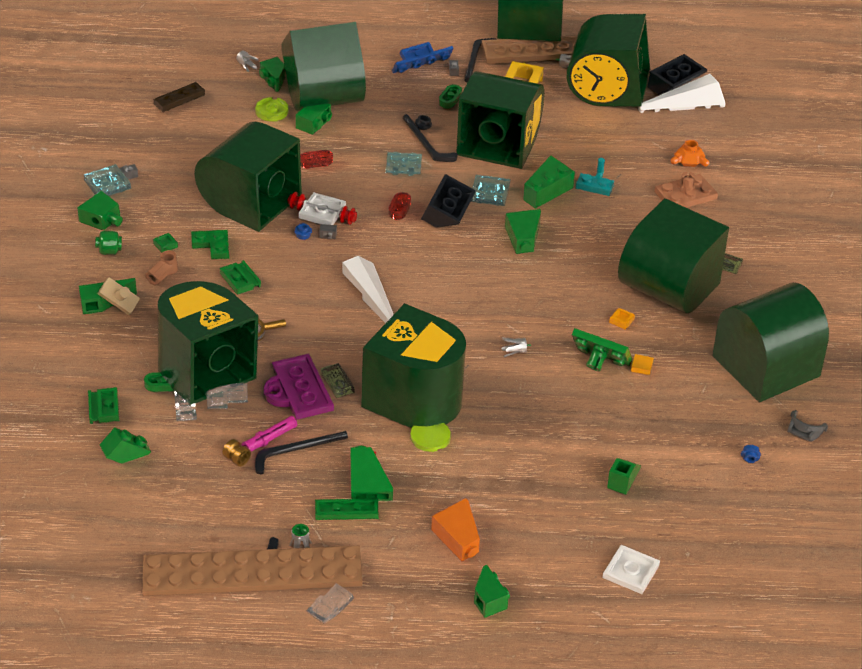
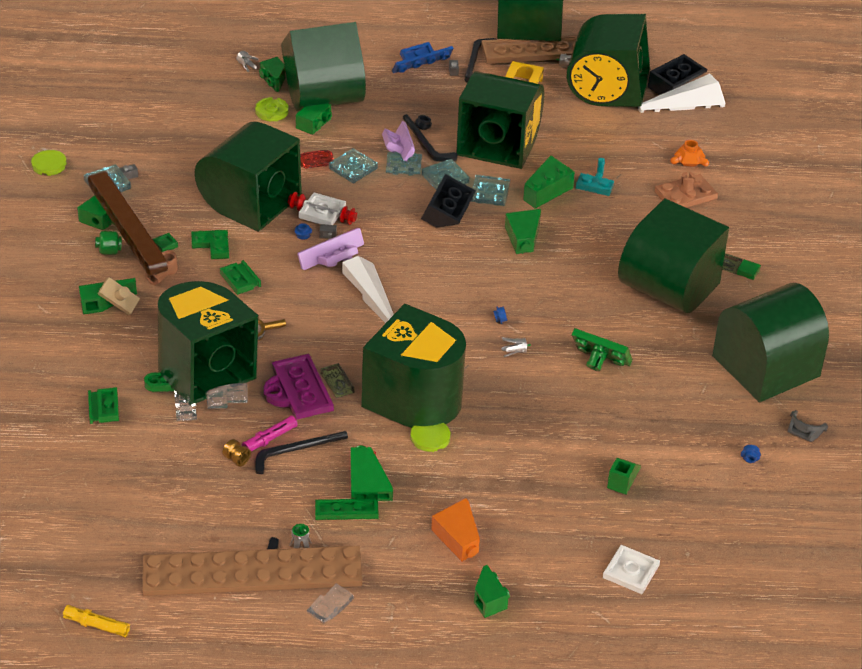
green slope [100,427,151,464] -> none
dark brown plate [153,82,205,112] -> none
clear red plate [388,192,411,220] -> none
green plate [439,84,462,109] -> none
light orange tile [609,308,635,330] -> none
light orange tile [631,354,654,375] -> none
none -> lime tile [31,150,67,176]
none -> yellow pin [63,604,130,638]
none -> reddish brown beam [88,171,168,276]
none -> lavender bracket [297,228,364,270]
none -> clear light blue plate [329,148,378,183]
none -> lavender bracket [382,121,415,162]
none -> clear light blue plate [422,159,470,190]
none -> blue plate [493,306,508,324]
none -> green tile [737,259,761,280]

